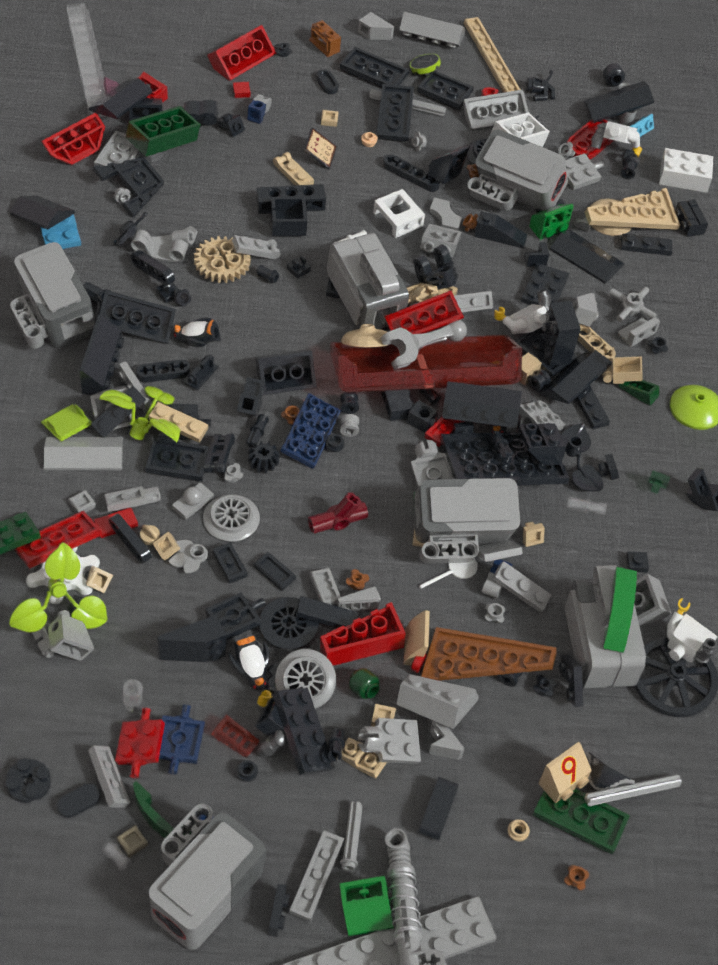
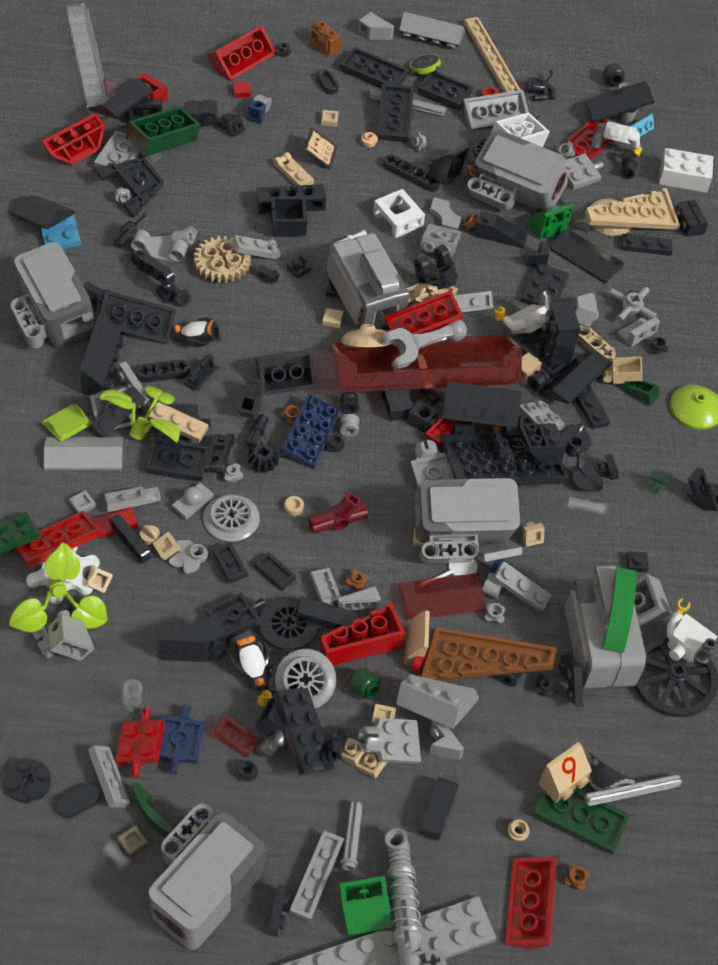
none -> tan tile [284,496,304,516]
none -> tan tile [322,308,343,328]
none -> clear red slope [399,573,485,621]
none -> red slope [505,857,557,950]

